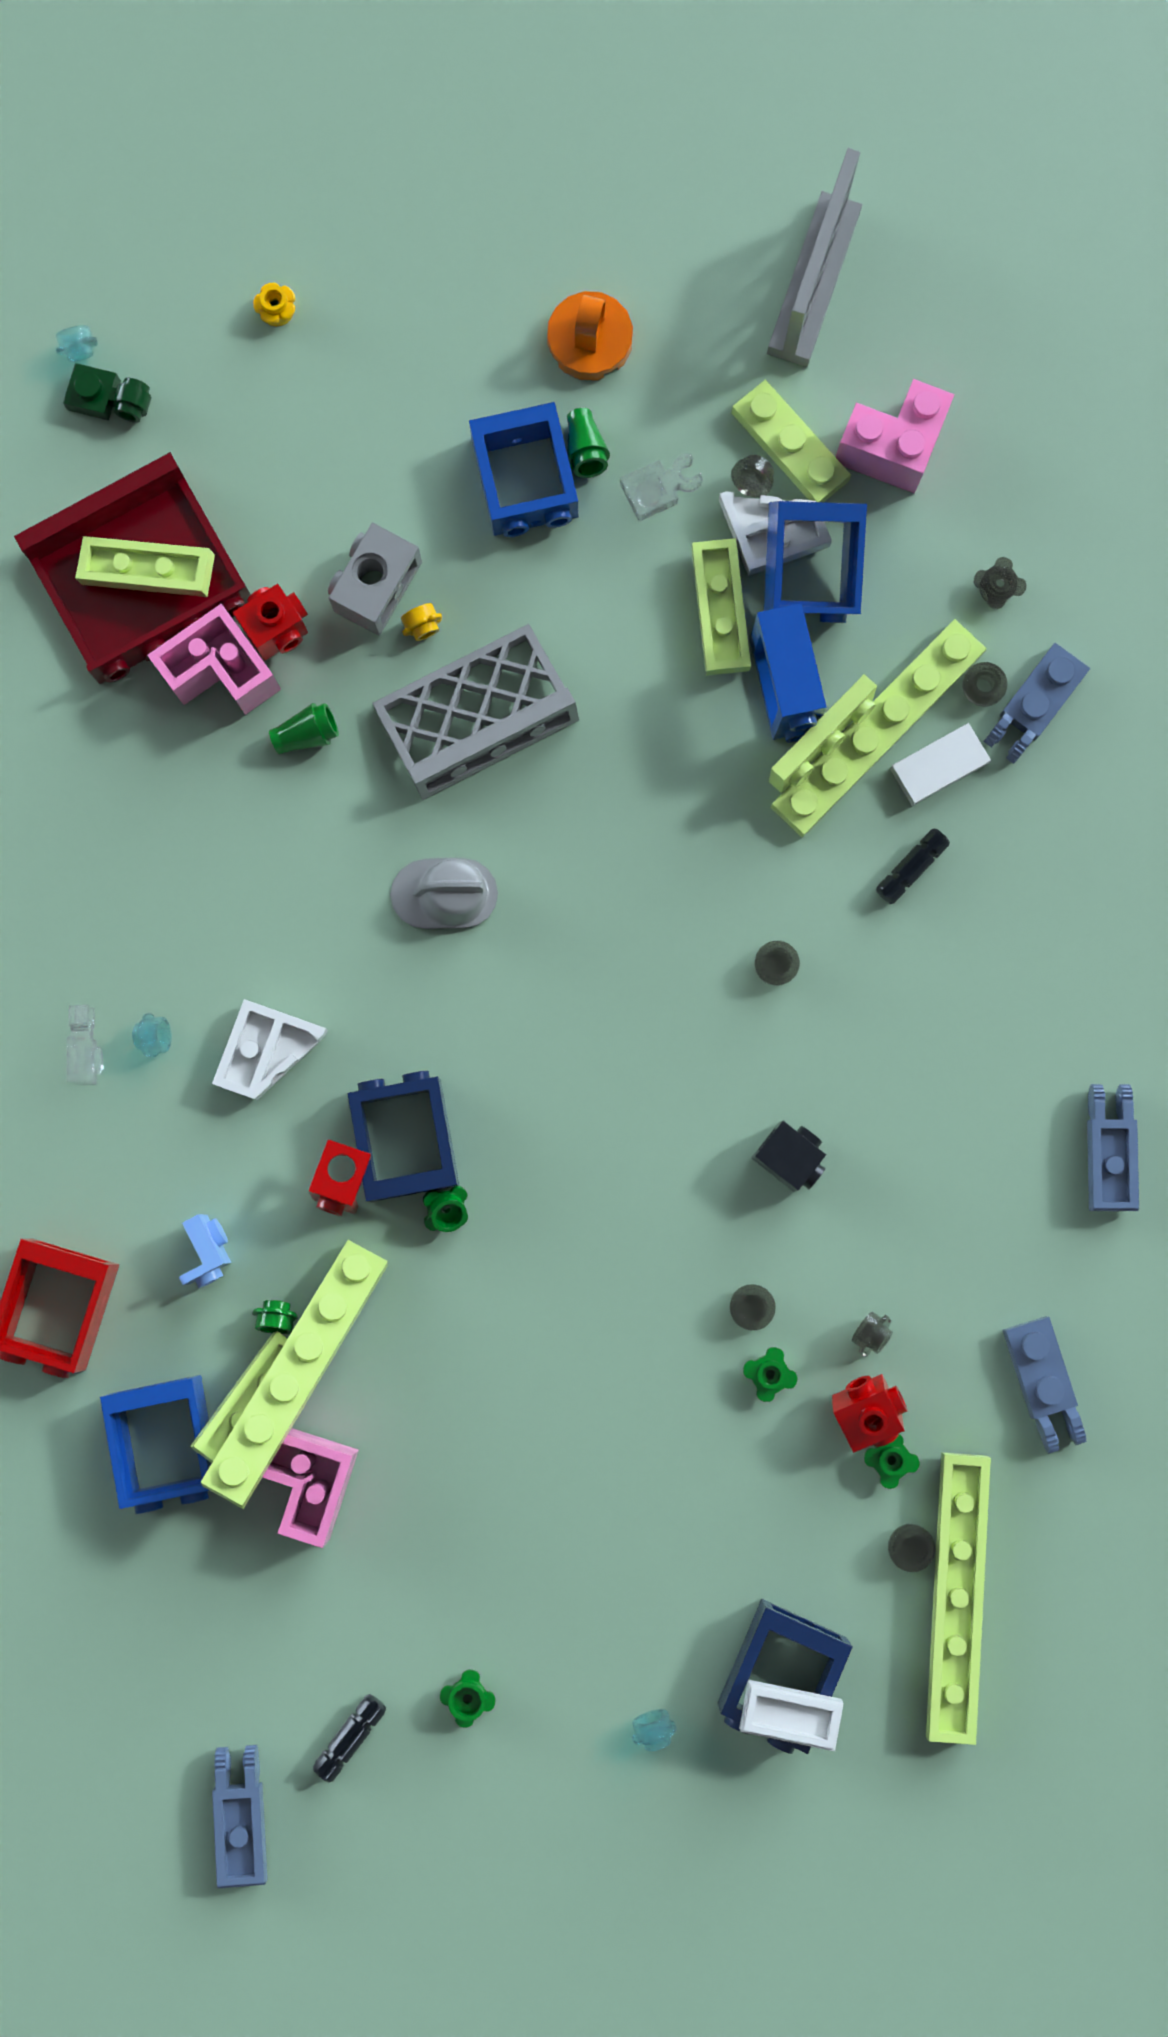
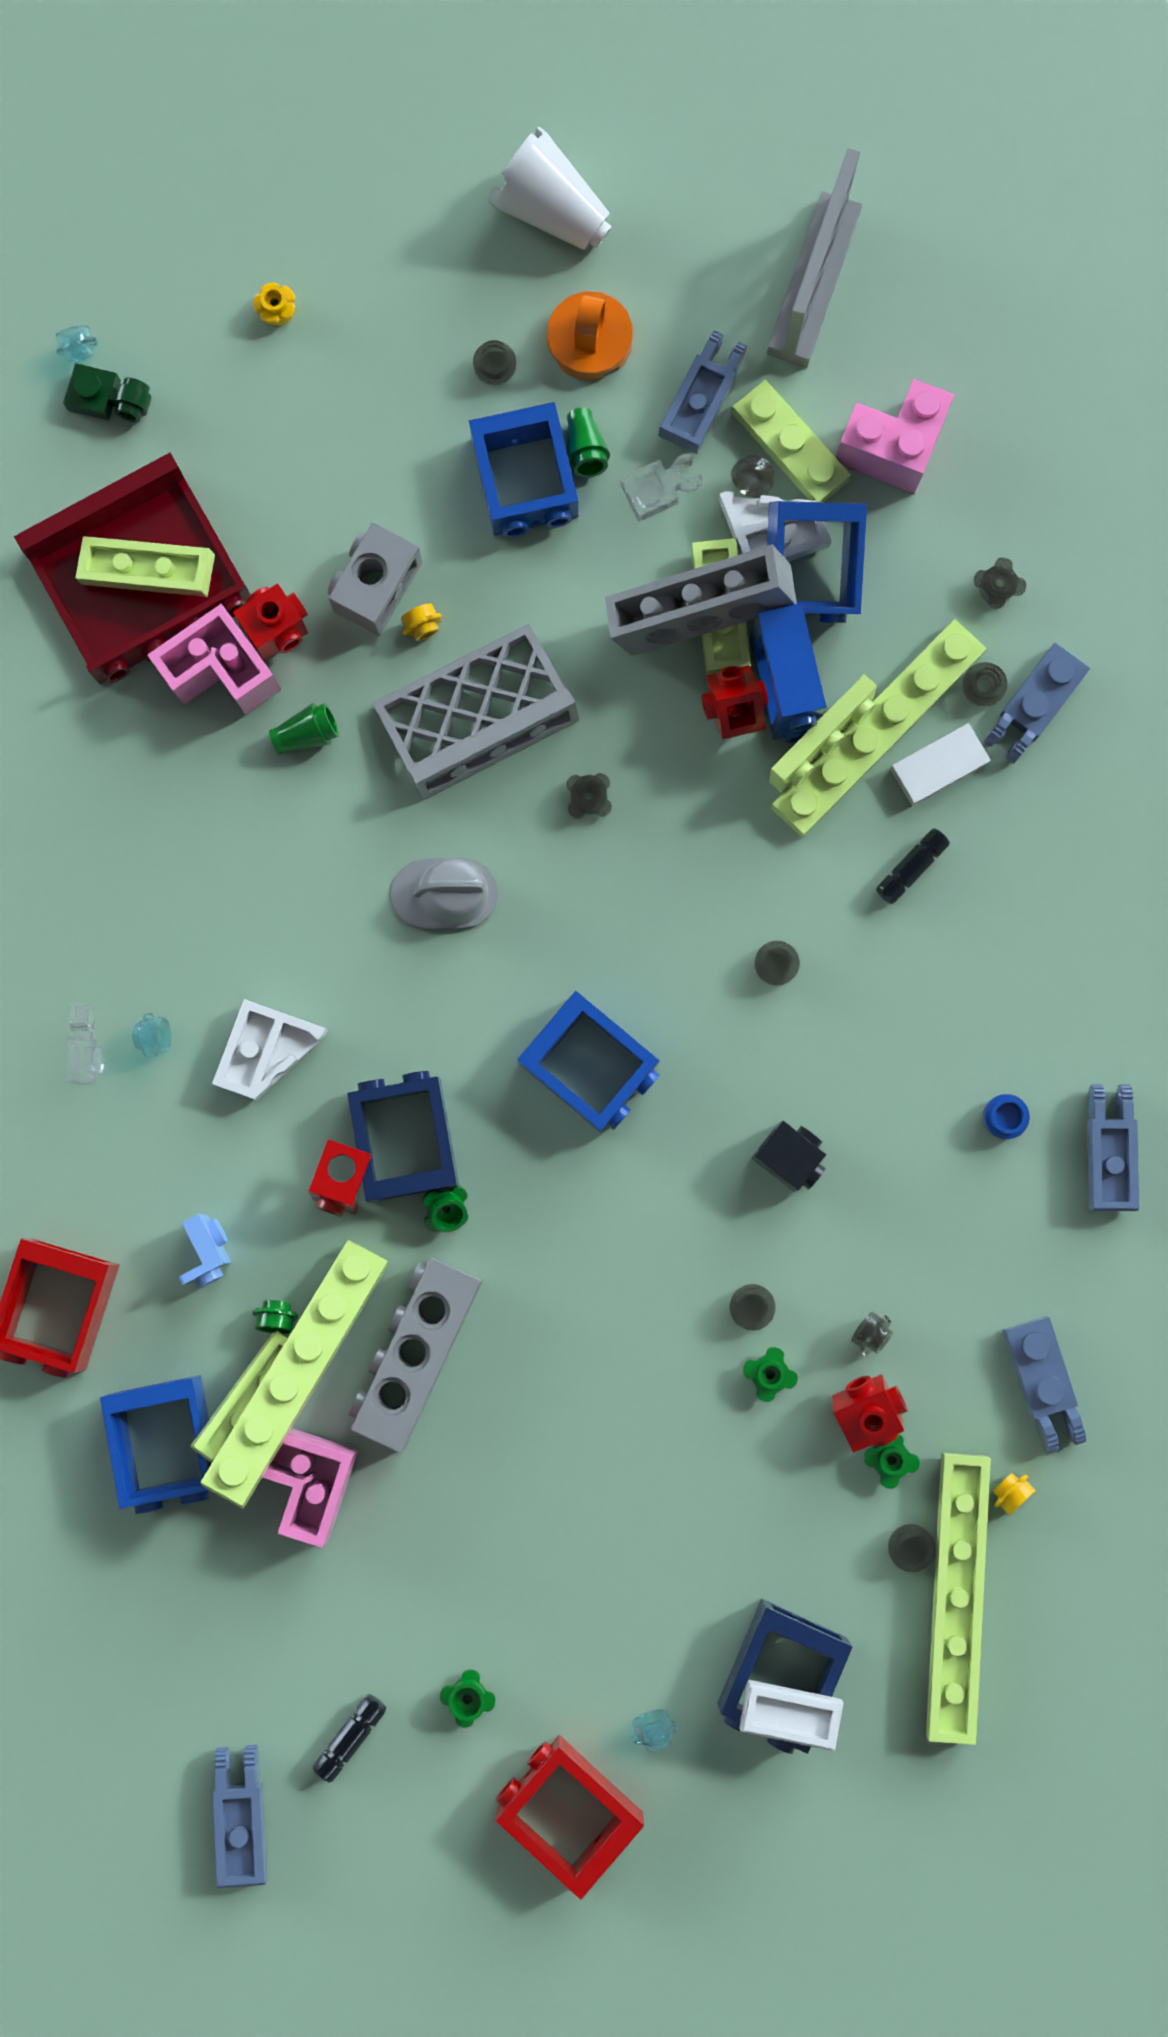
none -> light grey brick [349,1258,483,1453]
none -> clear smoke plate [473,340,516,385]
none -> white cone [488,127,612,251]
none -> red window [495,1735,644,1900]
none -> blue window [517,990,660,1133]
none -> clear smoke plate [566,773,612,819]
none -> light grey brick [605,544,797,656]
none -> sand blue hinge [658,330,747,454]
none -> red brick [701,665,768,739]
none -> blue plate [983,1094,1030,1139]
none -> yellow plate [993,1473,1036,1516]

